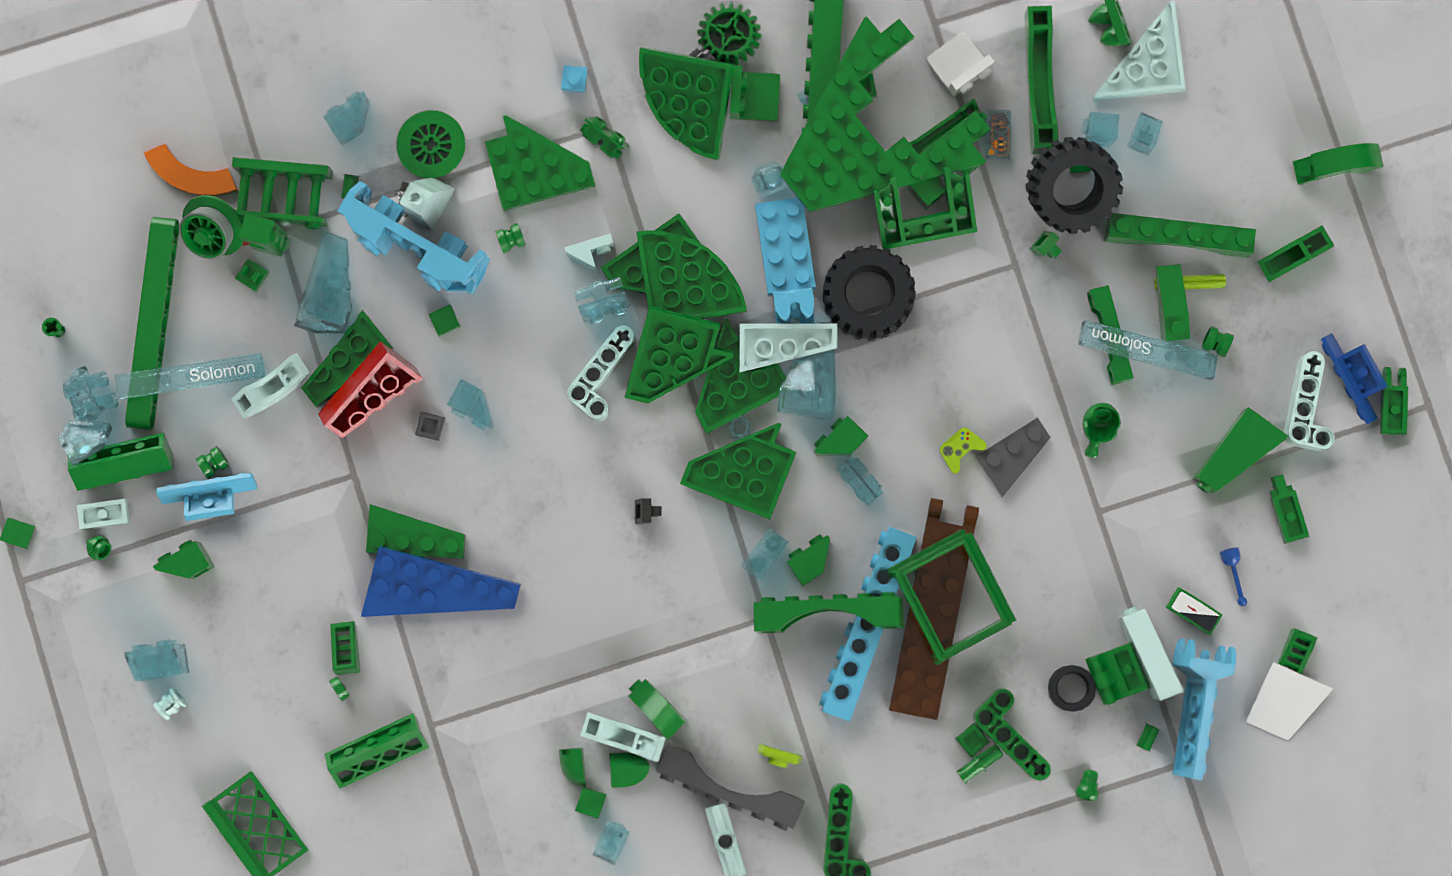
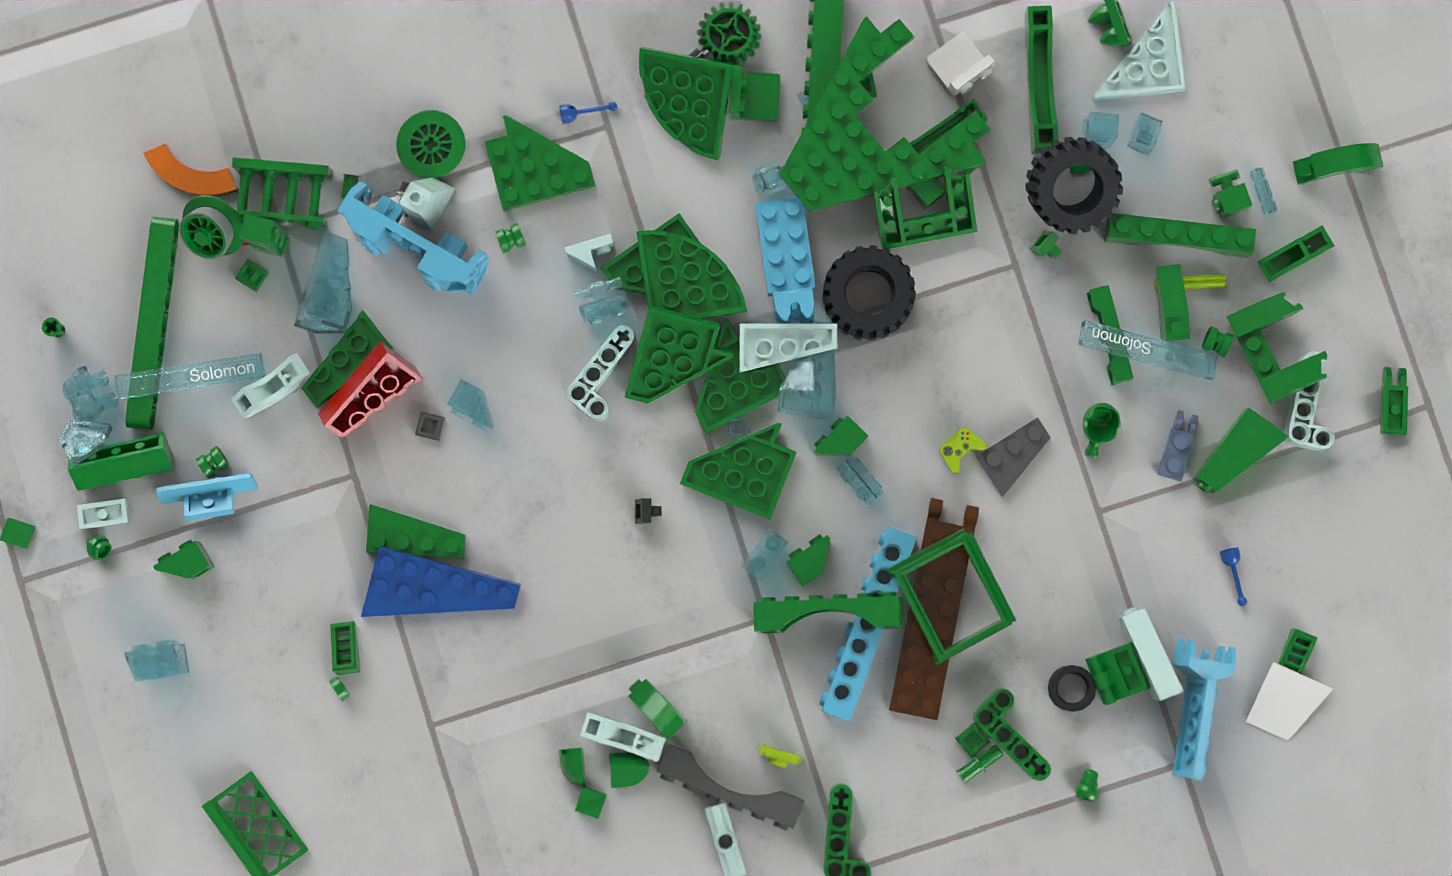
light aqua bush [153,687,187,720] -> none
clear light blue slope [323,91,370,146] -> none
green fence [325,713,429,789] -> none
green tile [428,304,461,337] -> none
medium azure plate [561,65,588,93] -> none
green hinge [580,116,630,160] -> none
clear light blue bracket [592,822,630,865] -> none
tile [985,110,1011,159] -> none
green piece [1136,722,1162,752] -> none
slope [1165,587,1223,635] -> none
green hinge [1269,474,1309,544] -> none
blue bracket [1321,333,1388,424] -> none
none -> blue hinge [559,102,618,124]
none -> sand blue hinge [1157,410,1199,482]
none -> green brick [1209,169,1253,219]
none -> green wedge [1226,292,1327,405]
none -> clear light blue axle [1250,167,1277,214]

